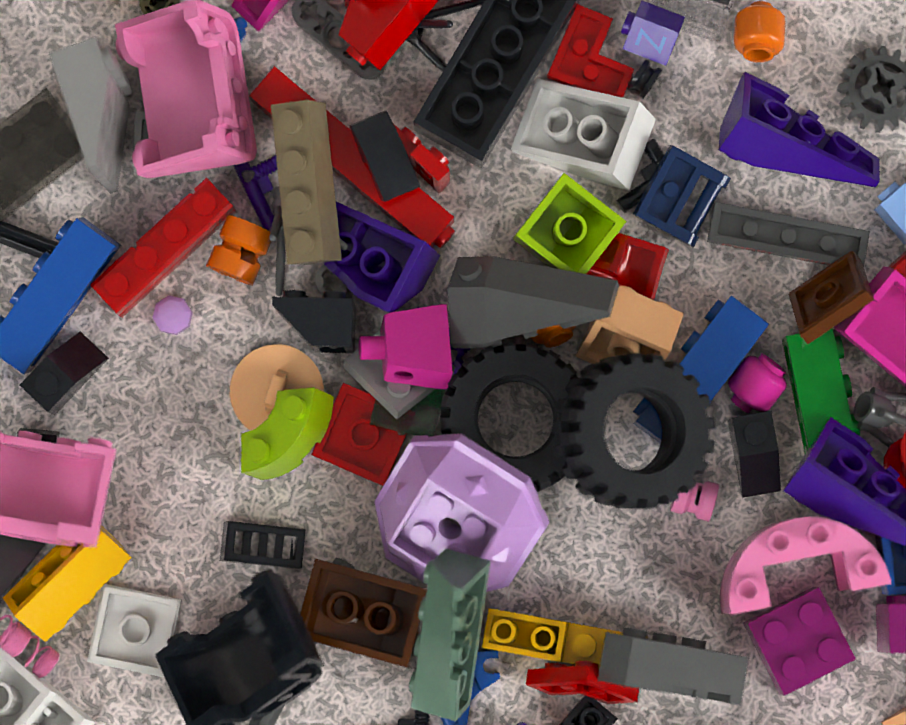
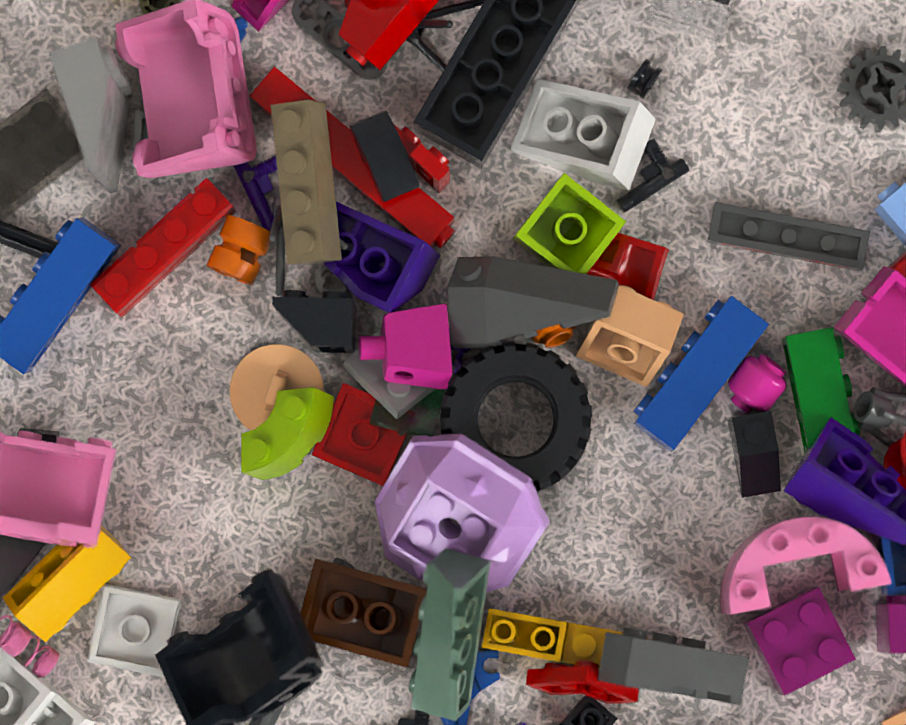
black slope [19,331,109,415] -> none
lavender tile [153,295,193,335] -> none
black slope [219,521,306,569] -> none
red plate [547,4,634,98] -> none
black tyre [552,353,716,509] -> none
brick [621,0,685,66] -> none
dark blue plate [633,145,731,248] -> none
bright pink wheel [670,481,719,522] -> none
dark purple wedge [718,72,880,187] -> none
orange head [734,1,786,62] -> none
reddish brown tile [789,250,874,344] -> none

